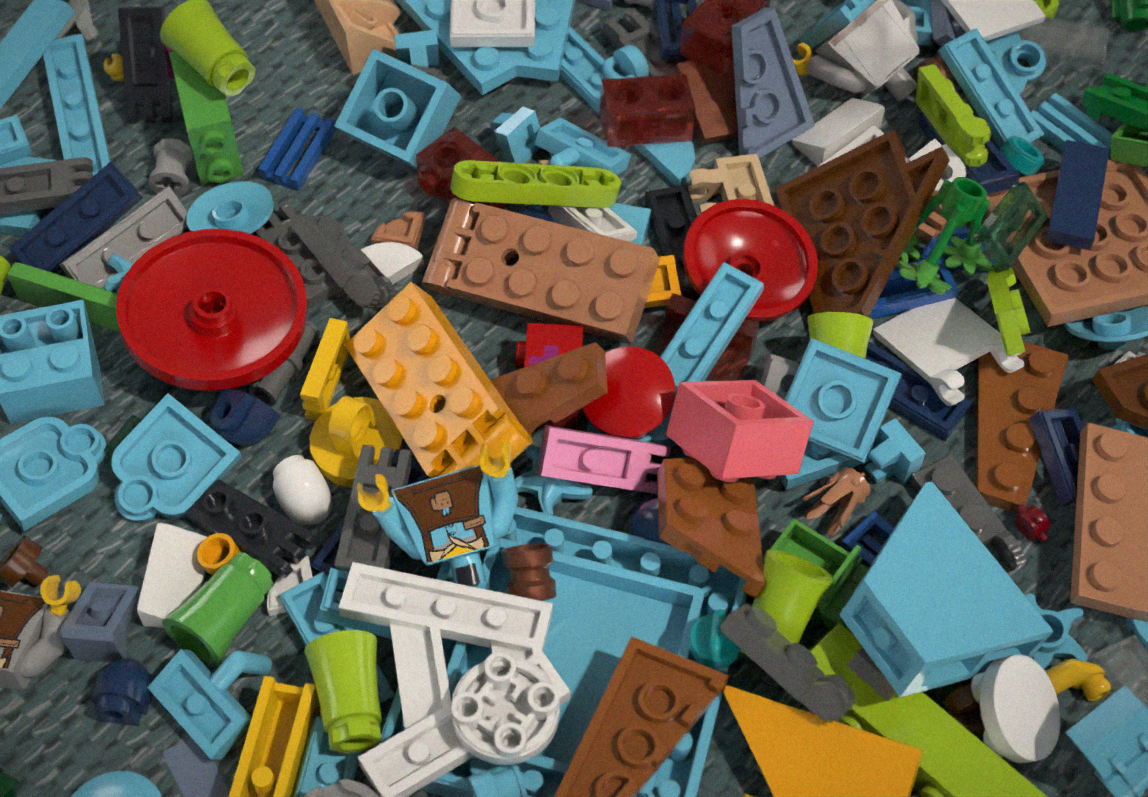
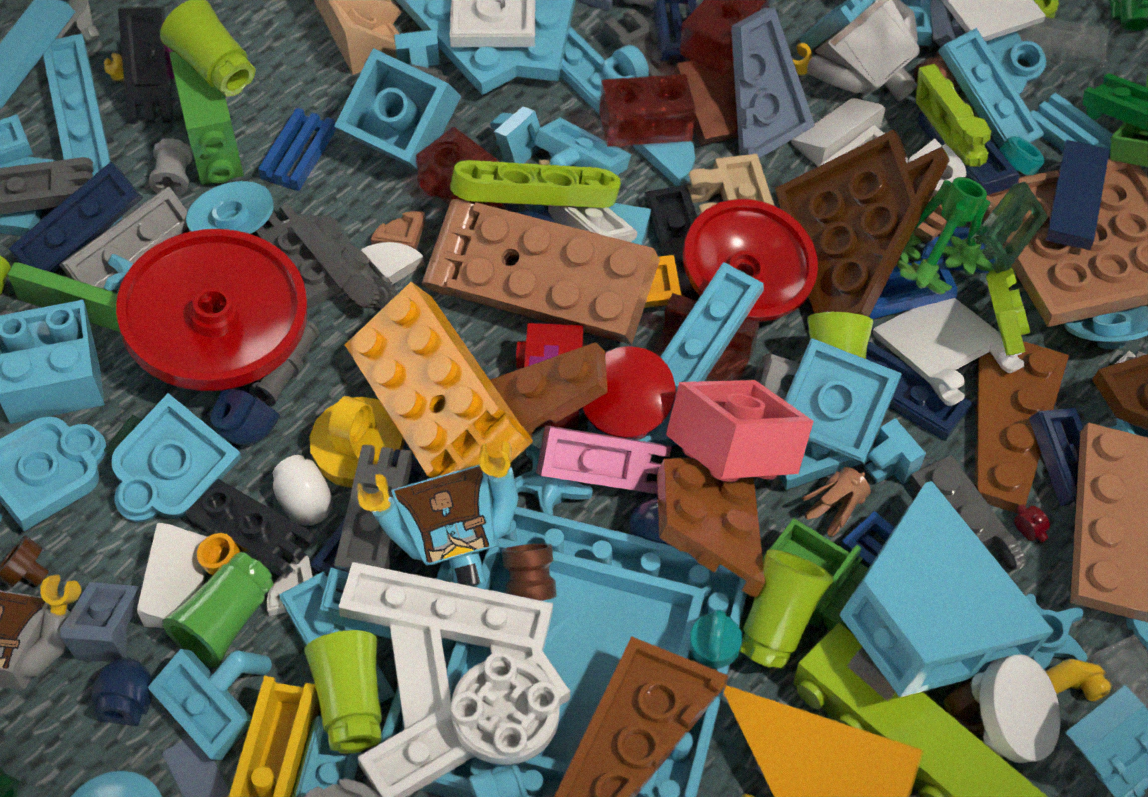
yellow tile [300,318,350,420] -> none
dark grey hinge [720,603,856,723] -> none

